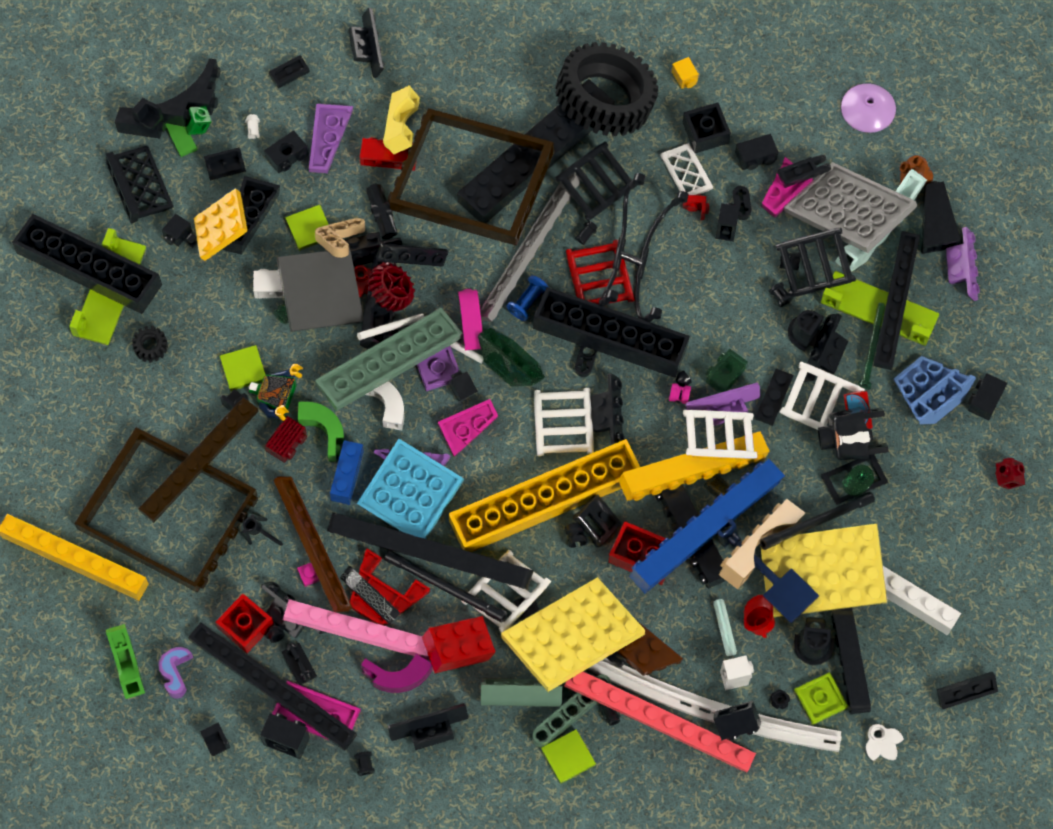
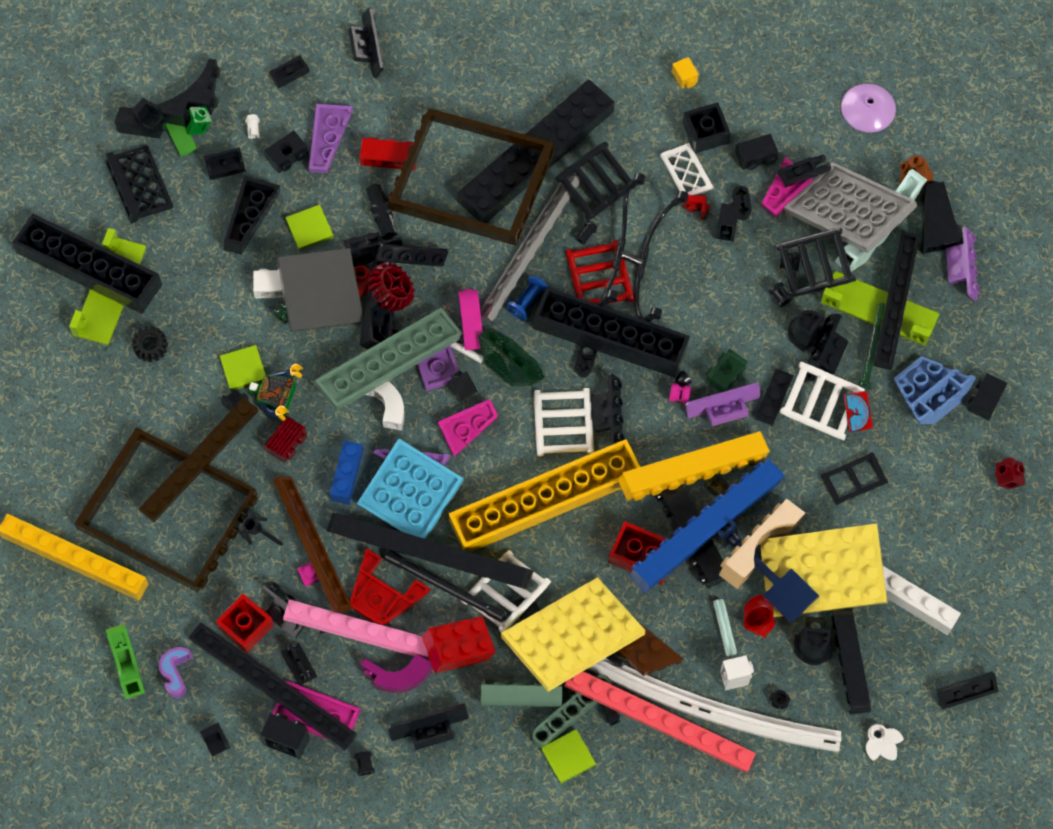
black brick [162,213,198,248] -> none
yellow plate [194,188,247,261] -> none
black plate [265,625,285,643] -> none
bright green arch [298,402,345,462] -> none
tan beam [315,218,365,257] -> none
black sticker [340,566,400,624] -> none
white bar [357,313,425,340] -> none
light yellow arch [383,86,420,154] -> none
black tyre [555,42,659,136] -> none
black wheel [565,523,588,548] -> none
black plate [573,494,621,547] -> none
white bar [683,410,757,459] -> none
black brick [713,700,761,740] -> none
black piece [760,492,875,550] -> none
lime tile [794,672,848,725] -> none
black piece [818,407,889,460] -> none
clear green piece [842,464,874,496] -> none

